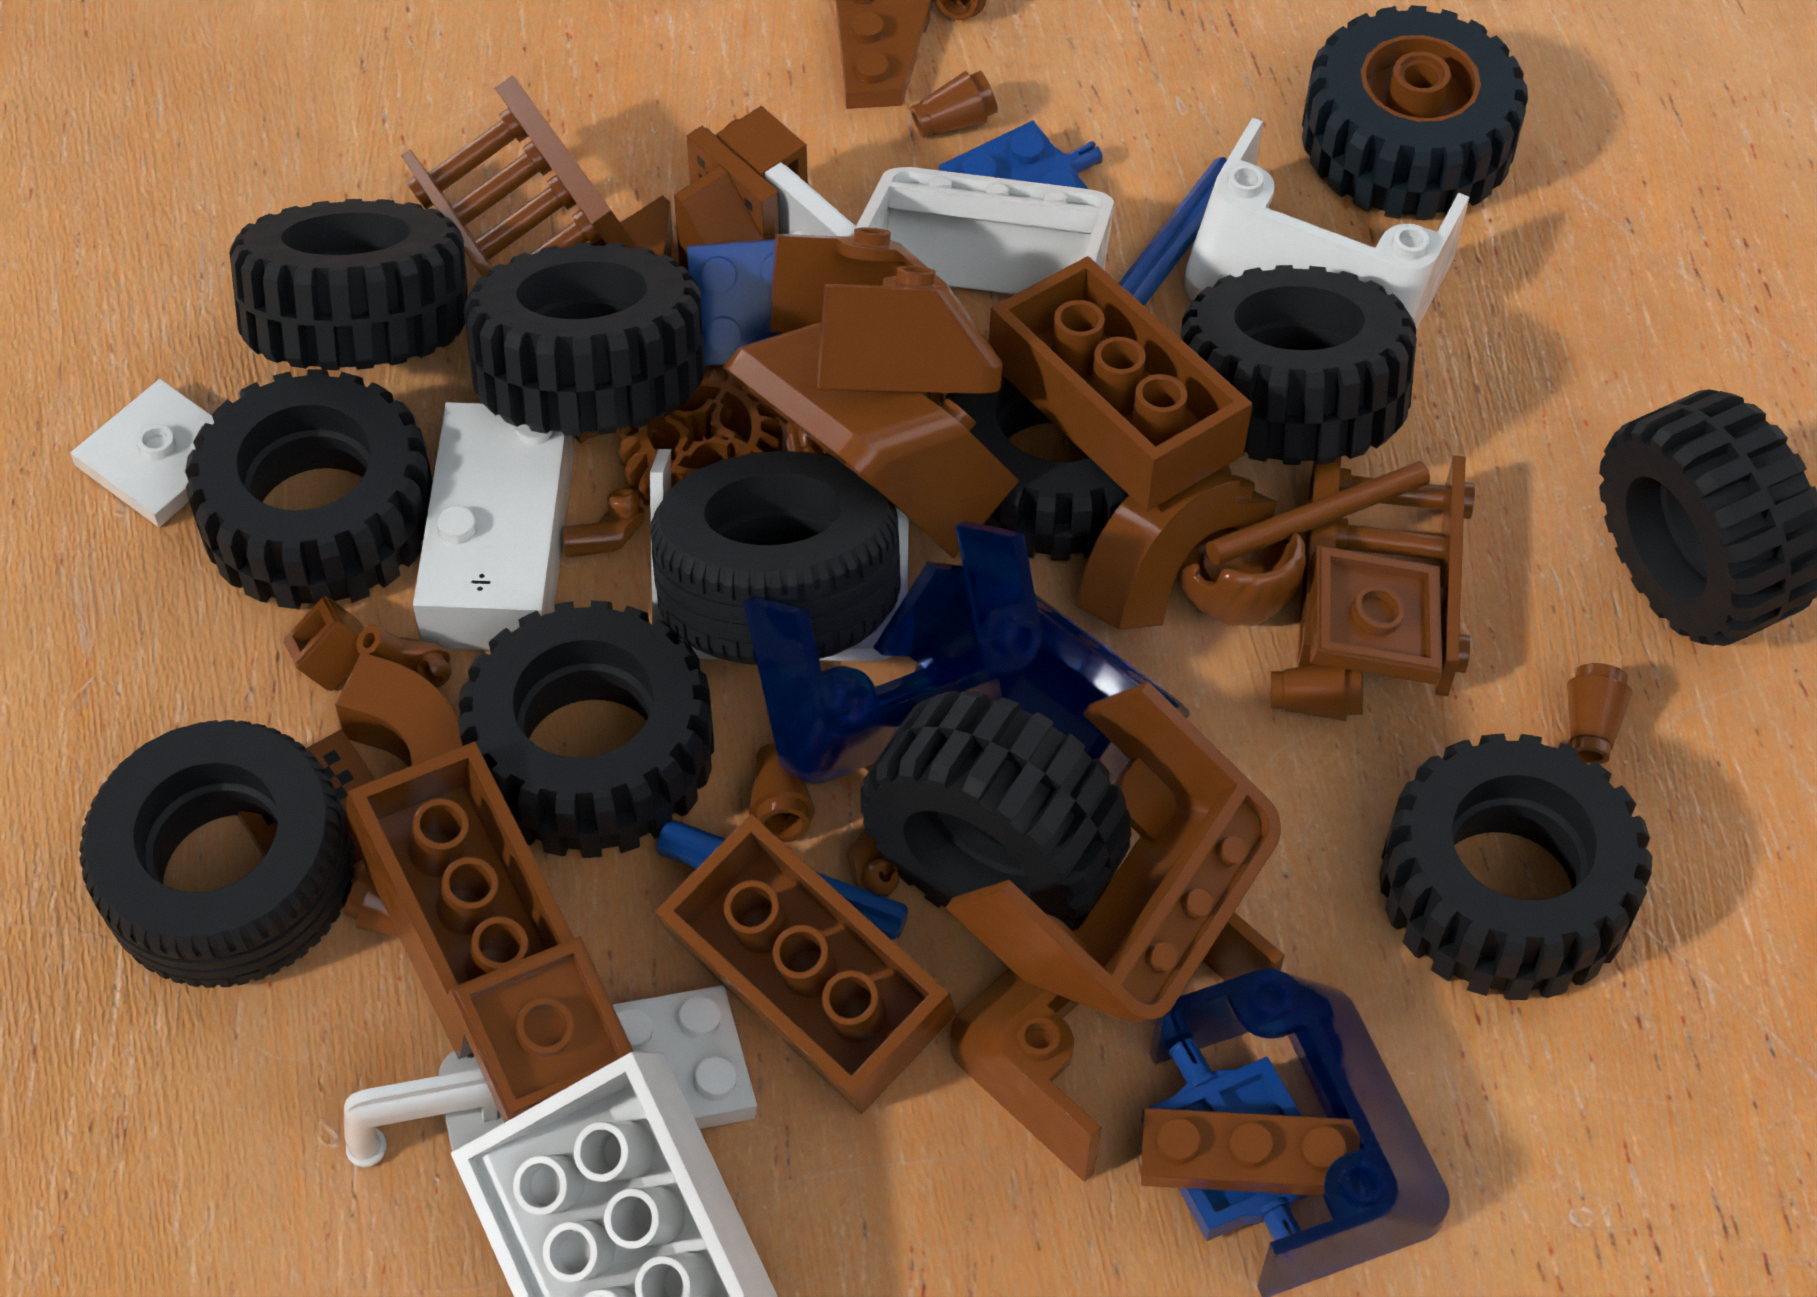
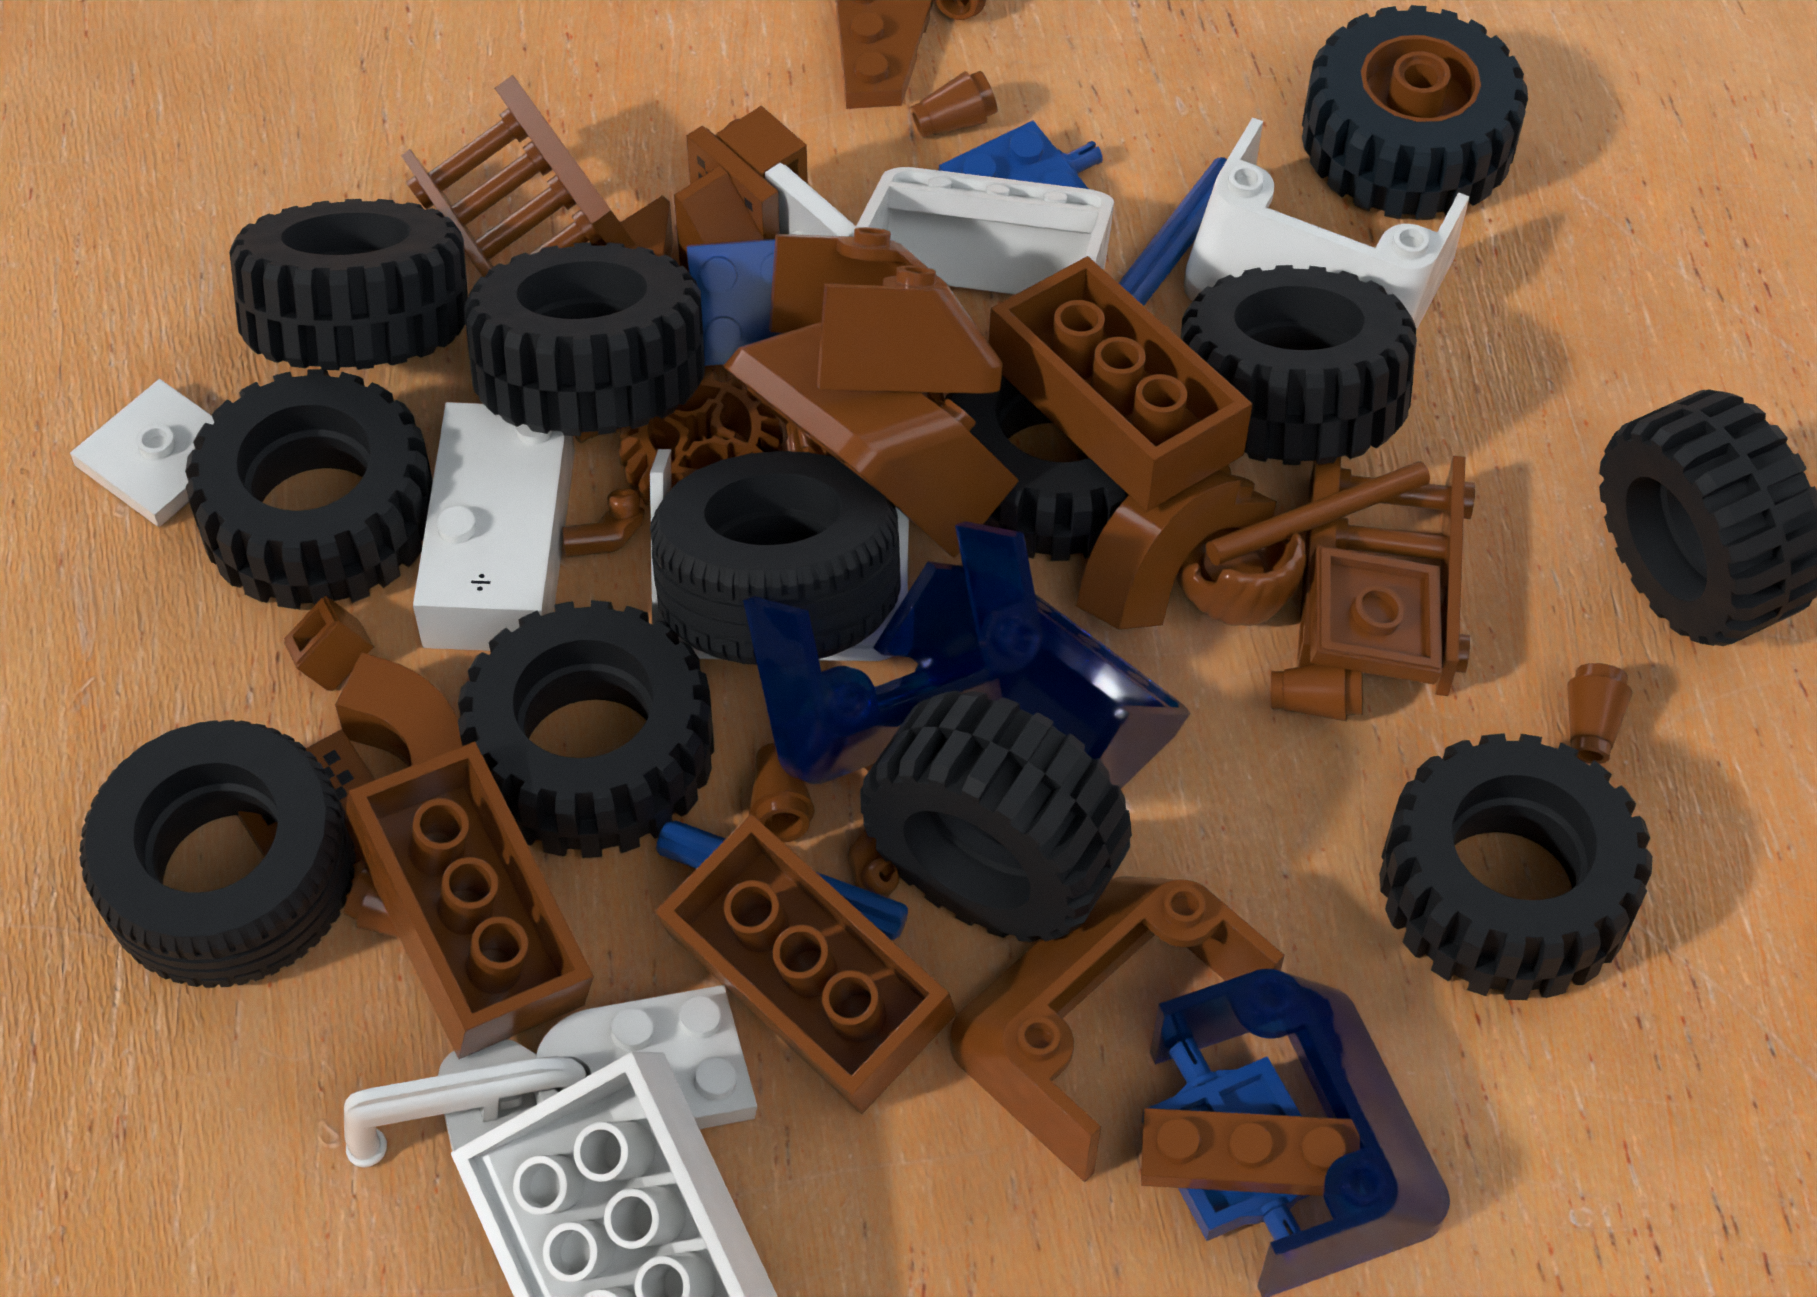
dark orange arm [356,625,452,688] -> none
dark orange tile [447,936,634,1123] -> none
dark orange windscreen [946,681,1281,1023] -> none

